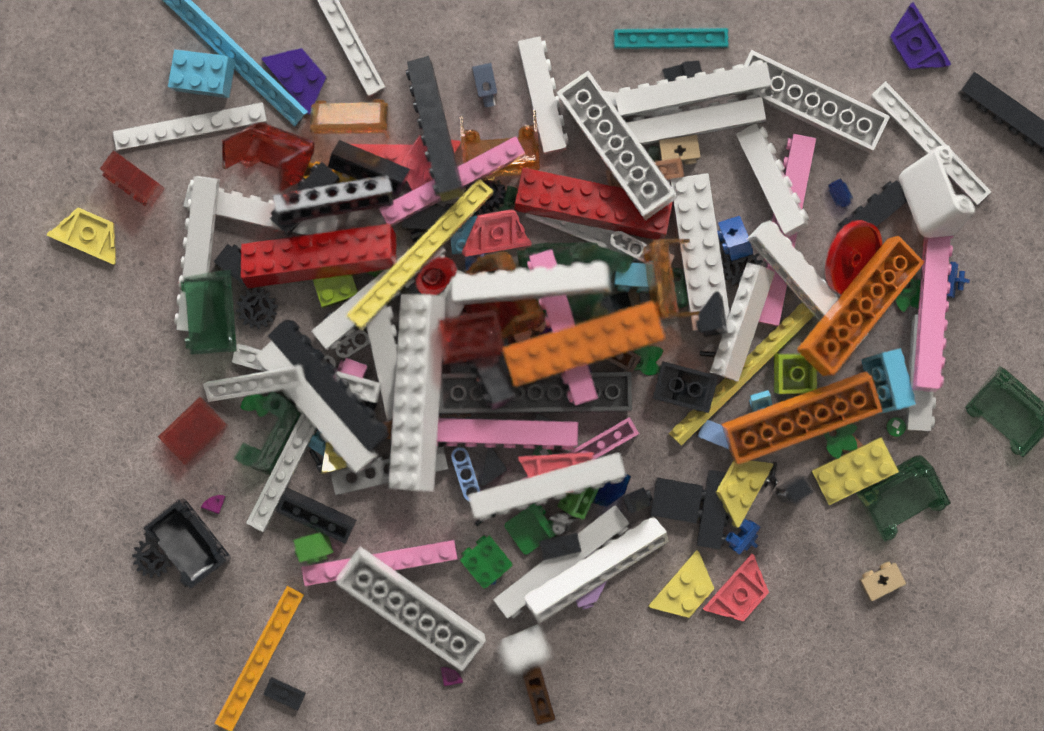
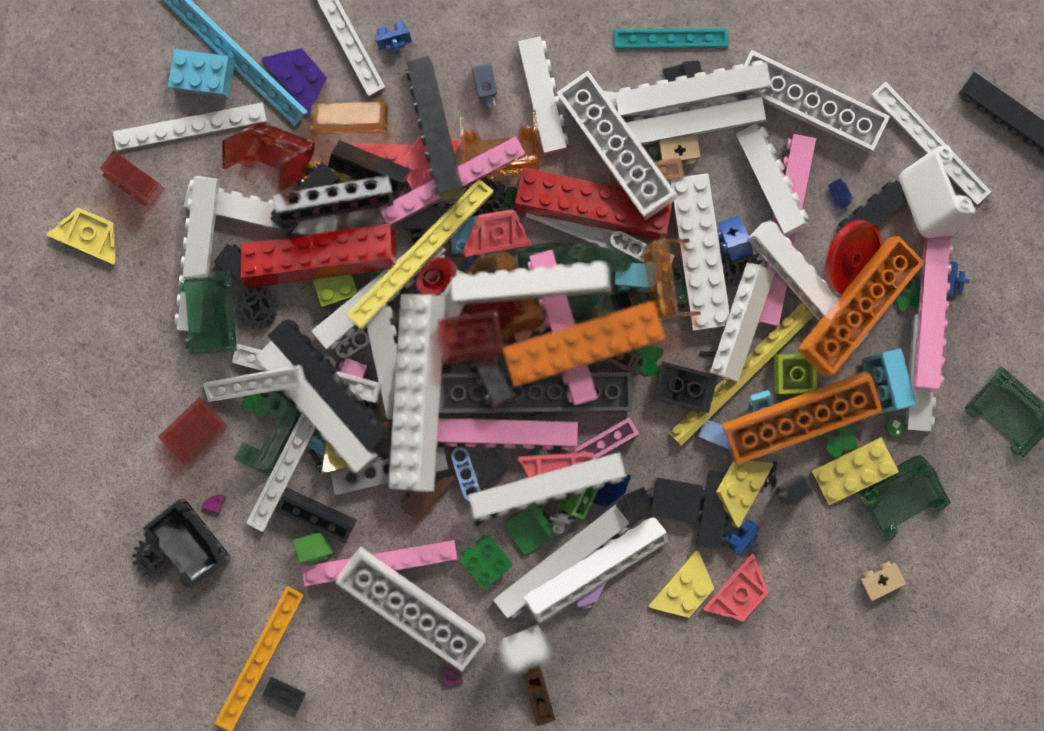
black plate [540,533,582,560] -> none
black slope [697,291,728,337] -> none
dark purple wing [889,2,951,70] -> none
none -> blue hips [375,22,412,54]
none -> reddish brown slope [400,476,456,522]

